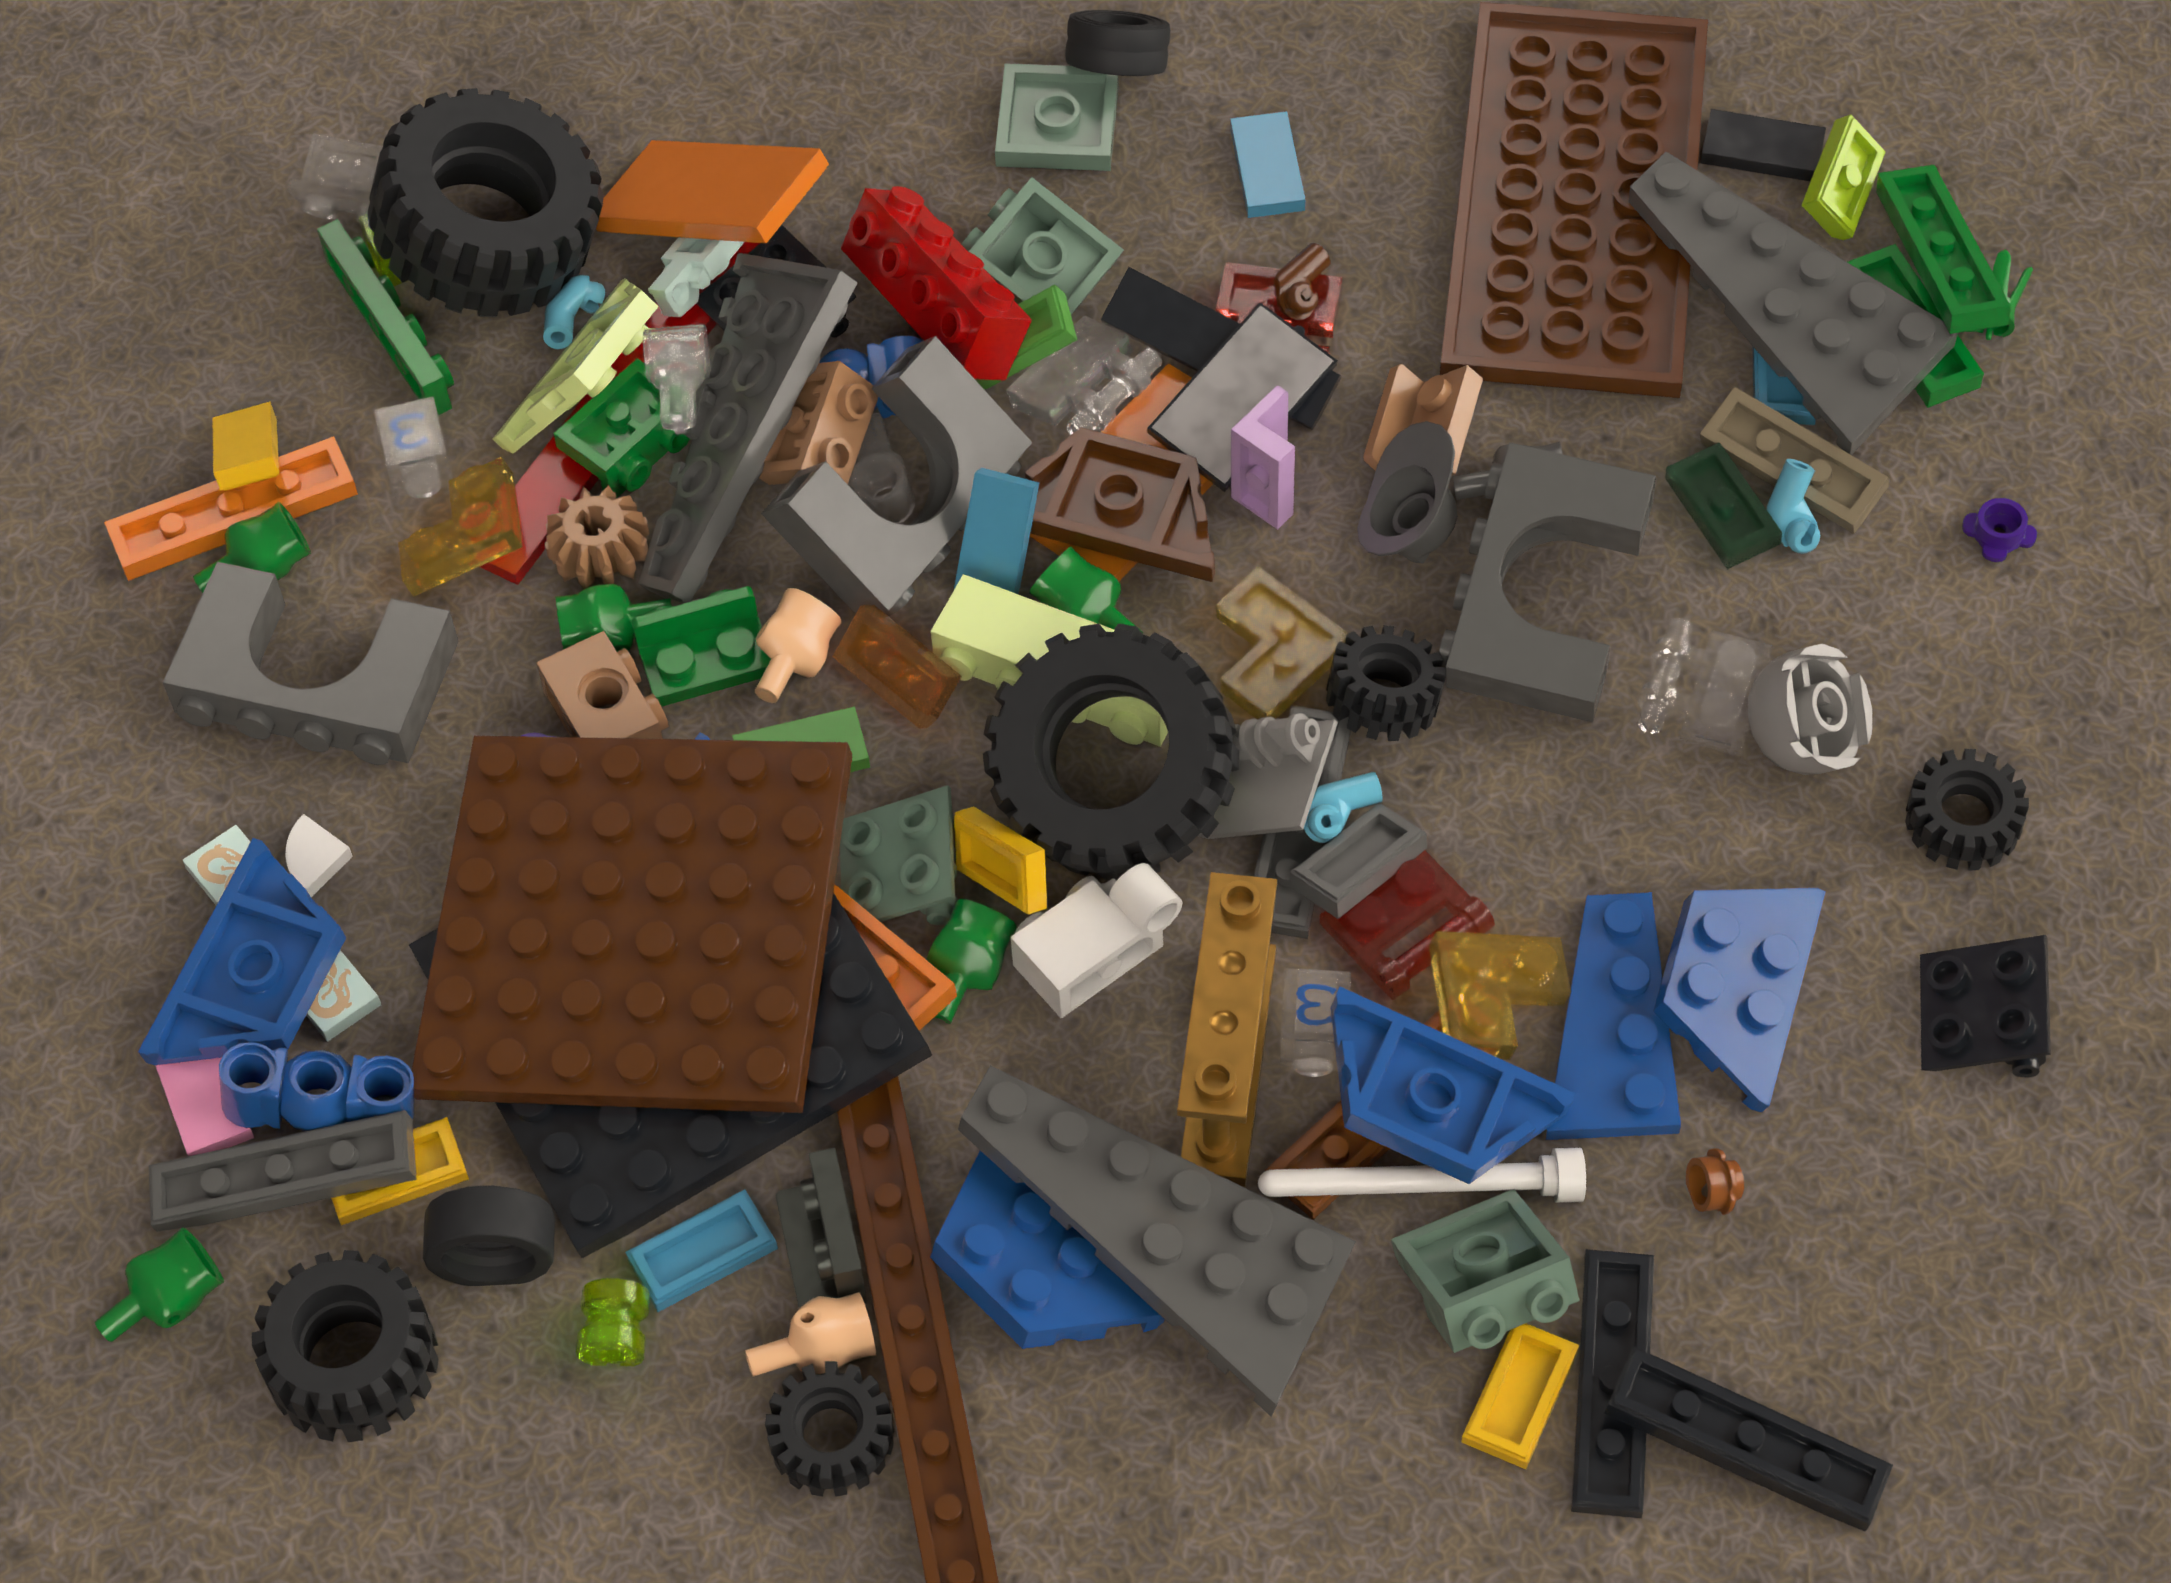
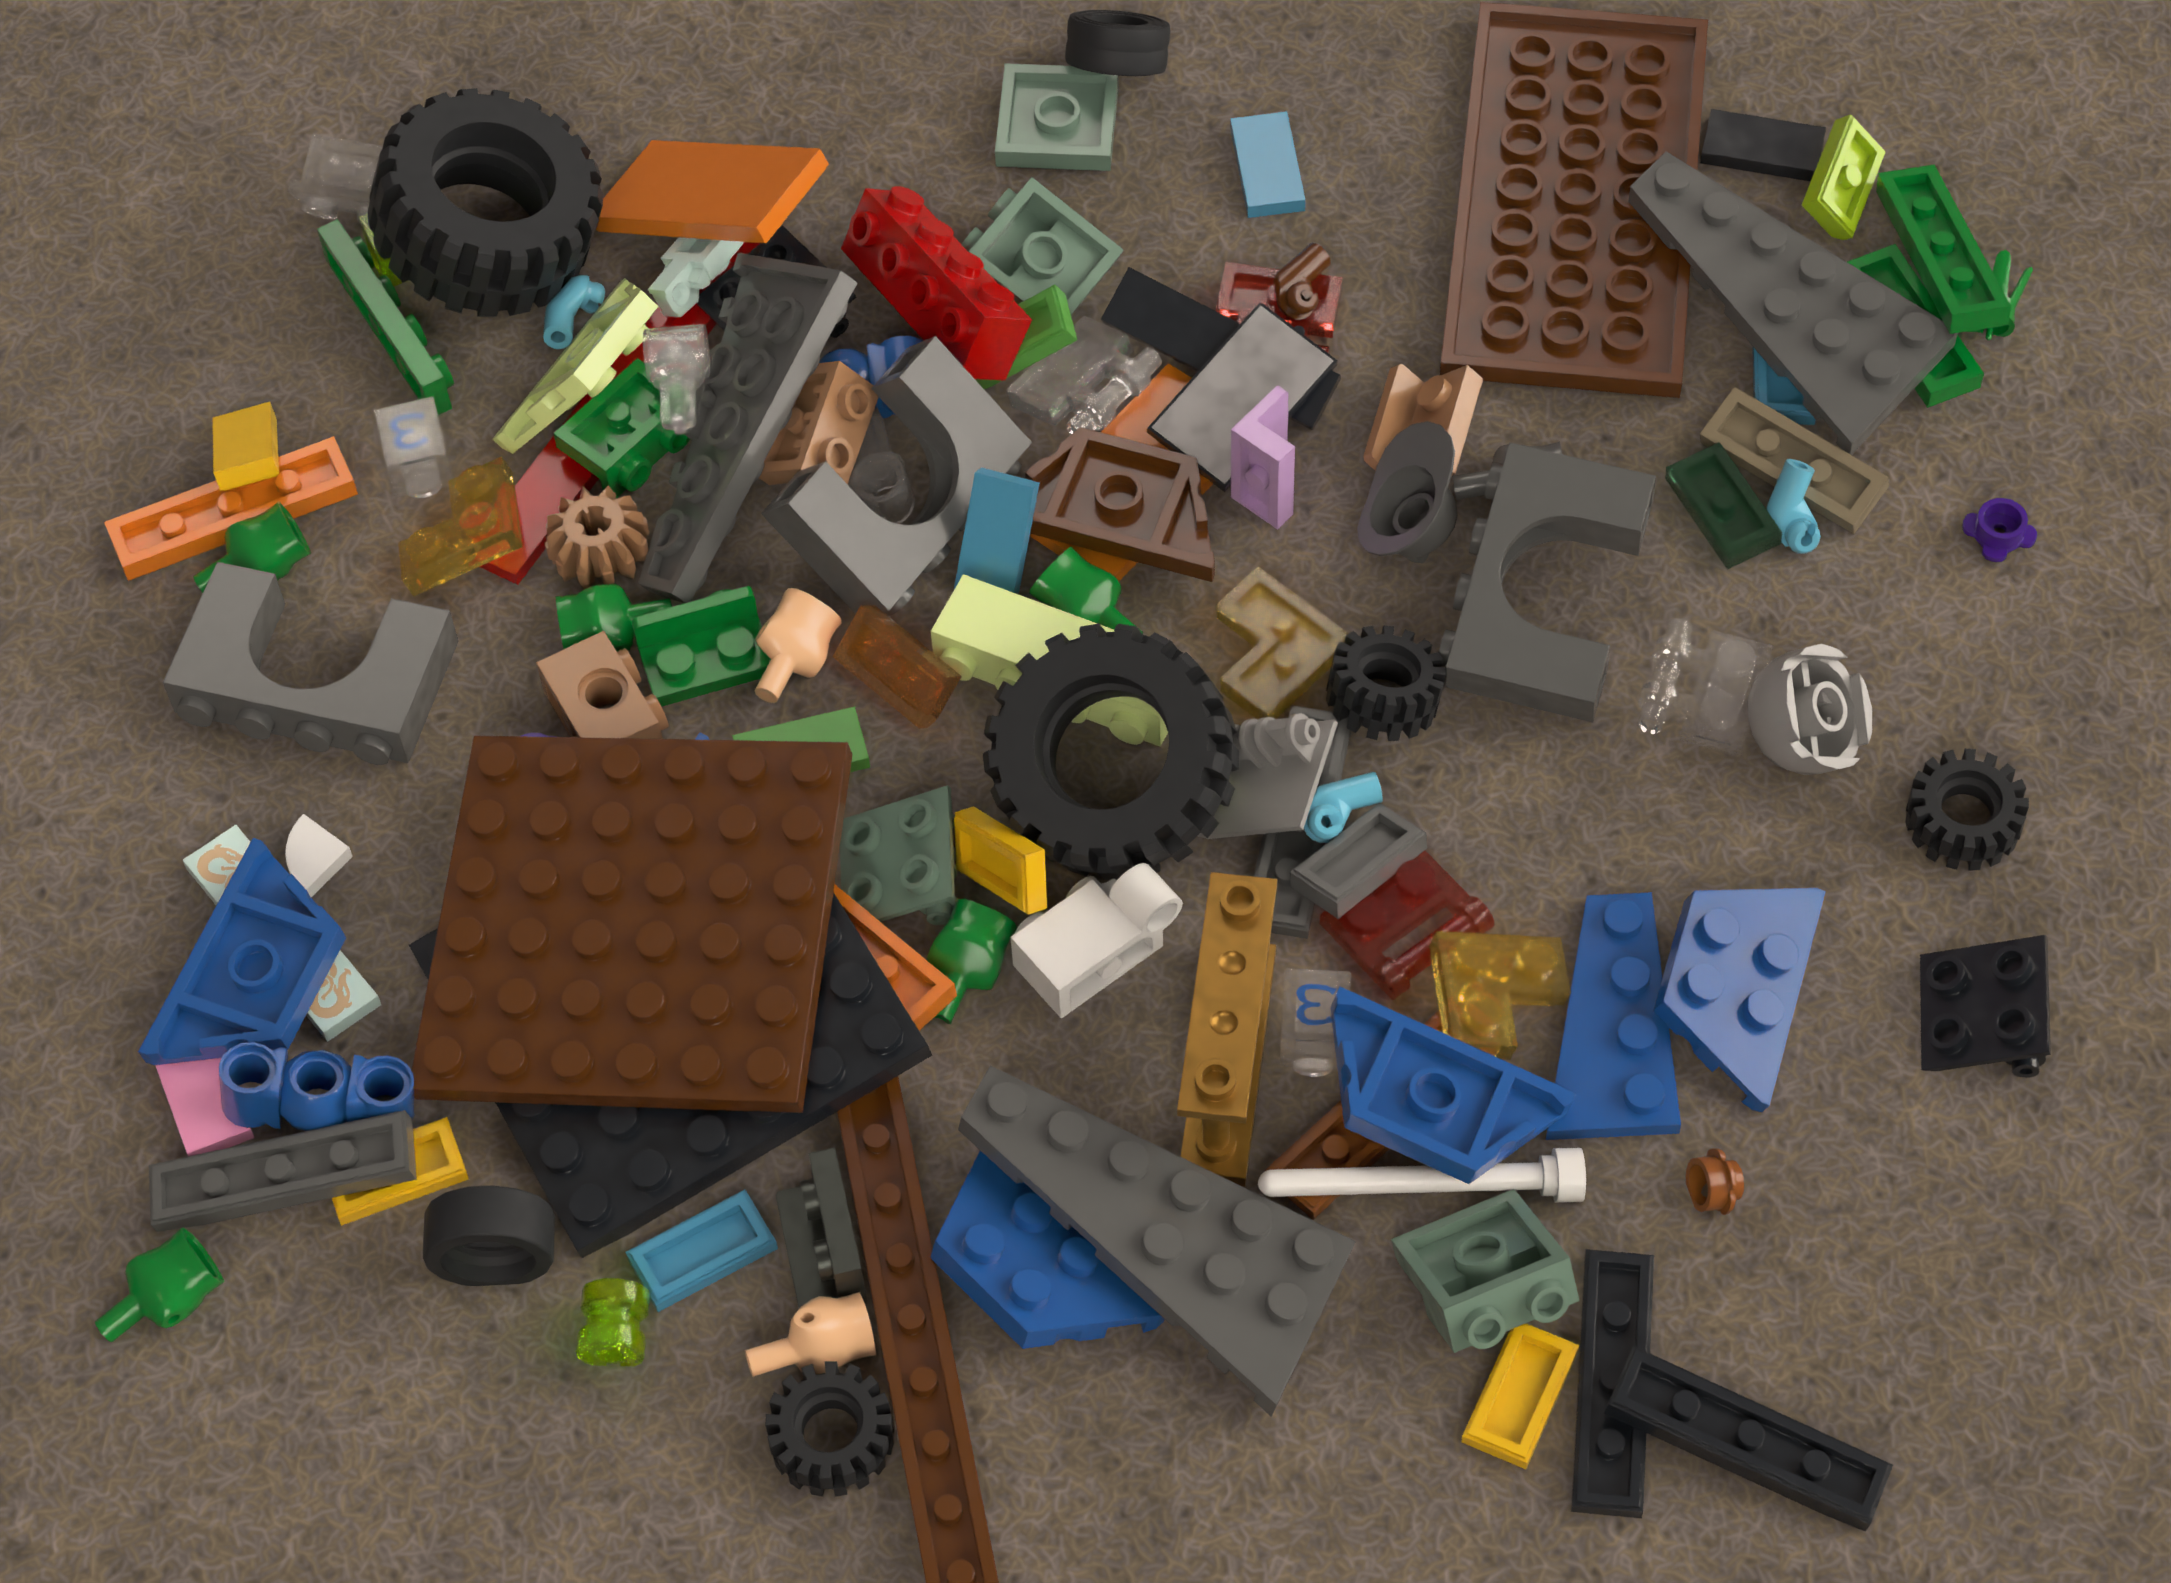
black tyre [252,1250,439,1442] -> none

